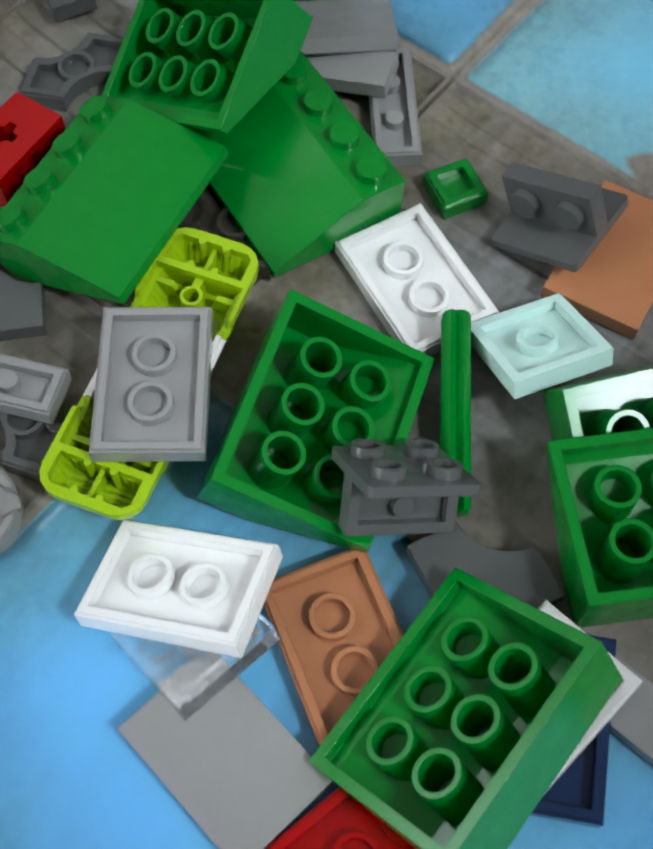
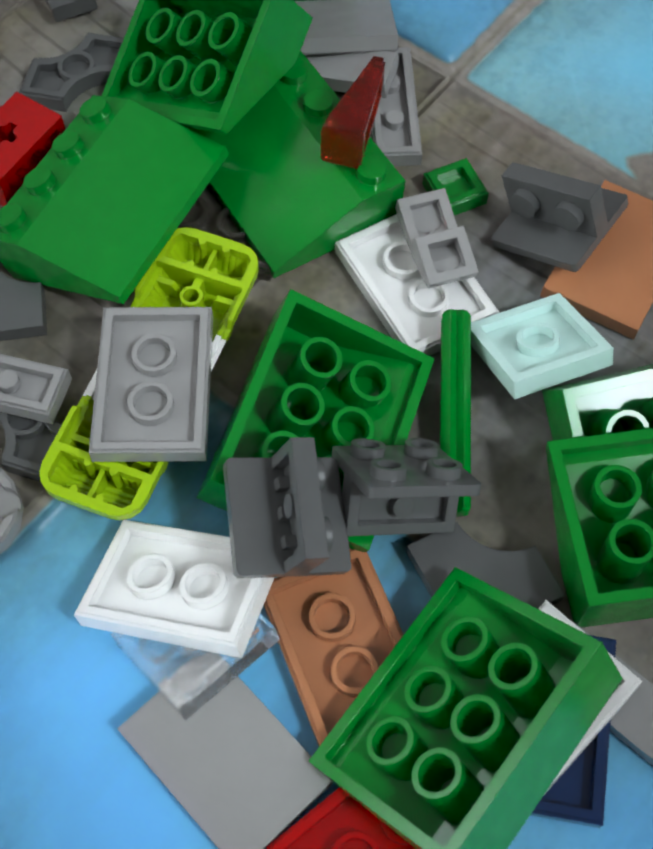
none -> dark grey bracket [223,437,352,579]
none -> clear red slope [320,56,386,169]
none -> light grey slope [395,188,479,289]

